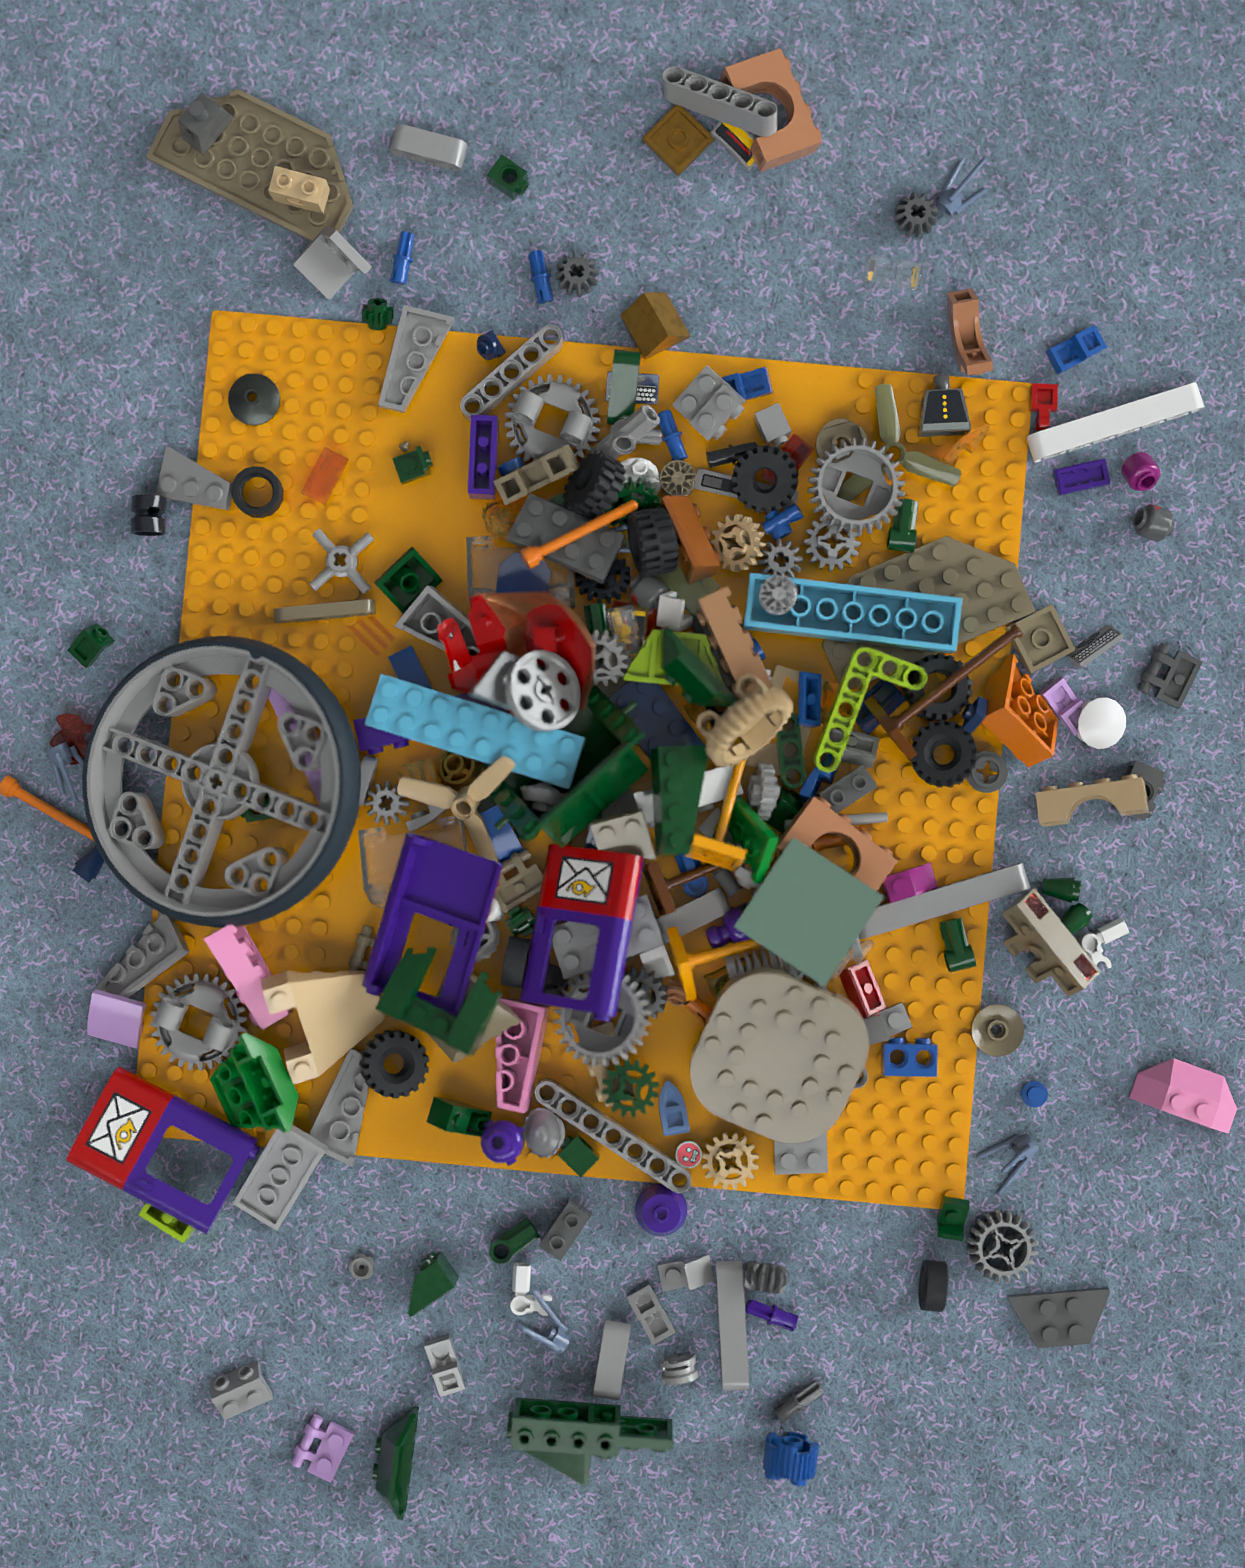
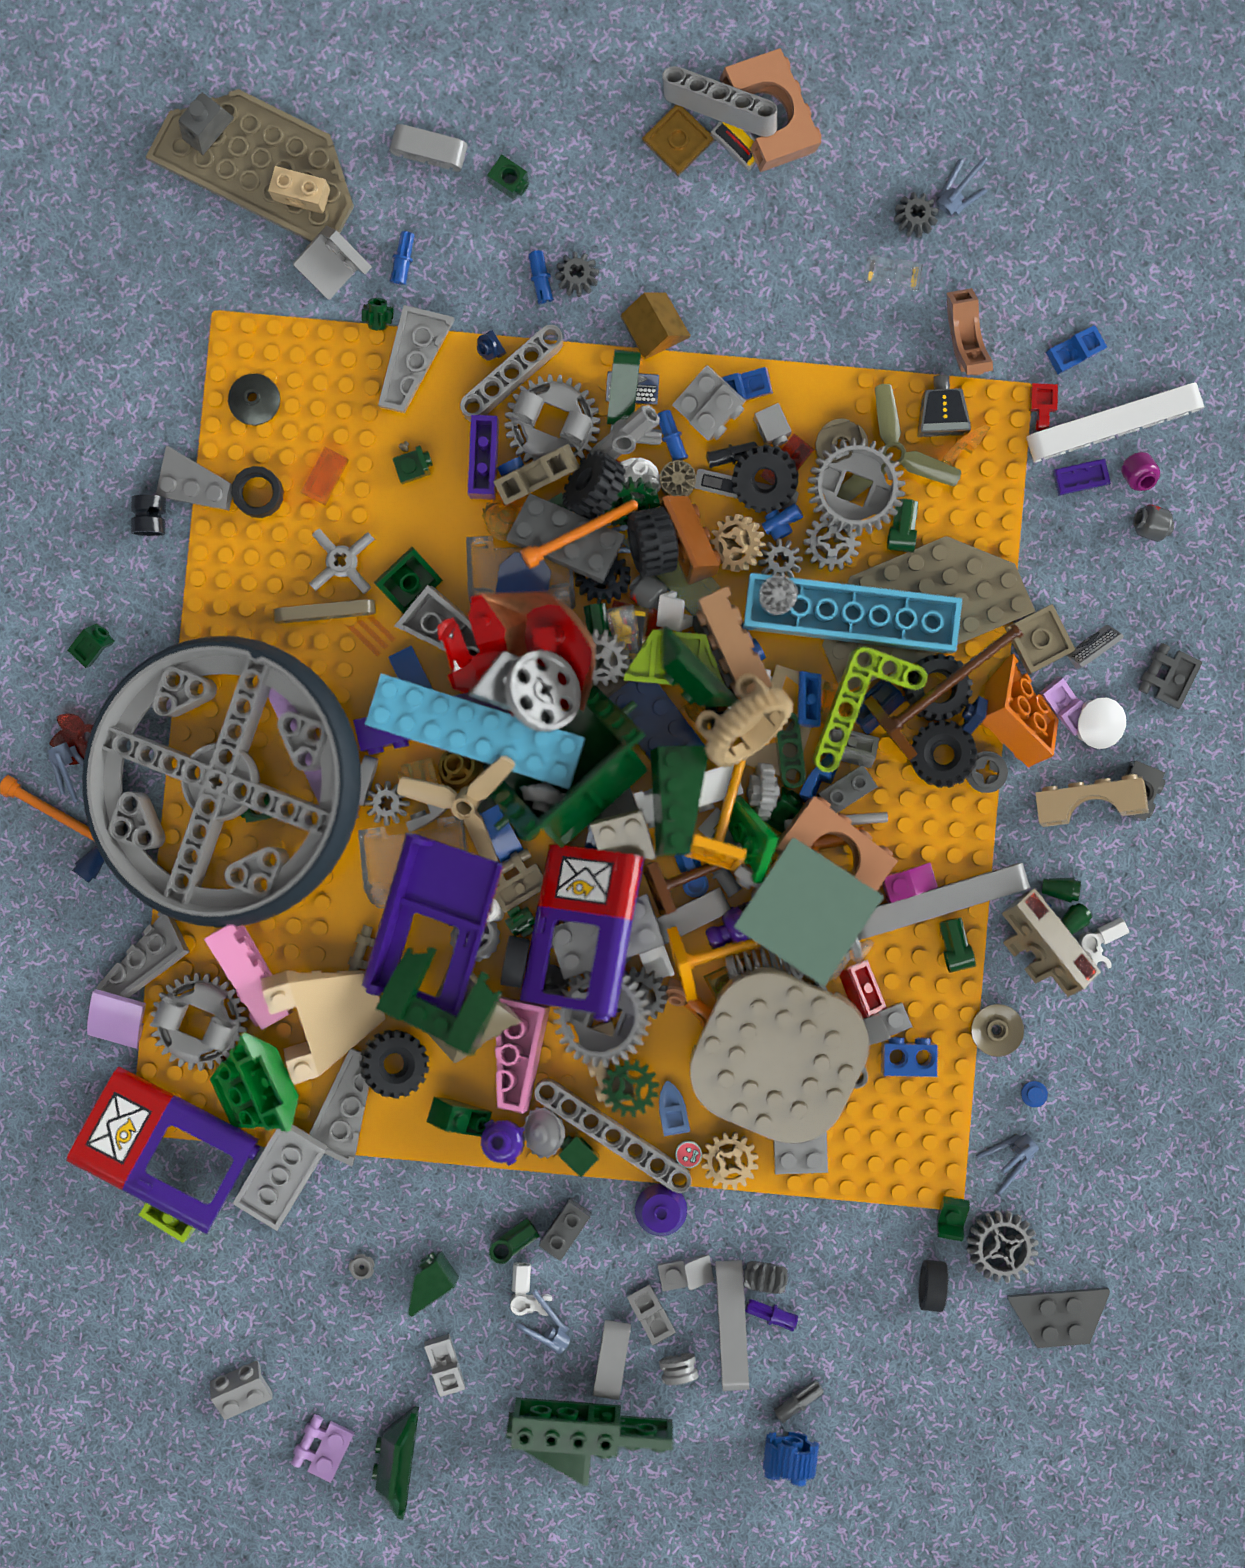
bright pink wedge [1129,1058,1237,1134] -> none

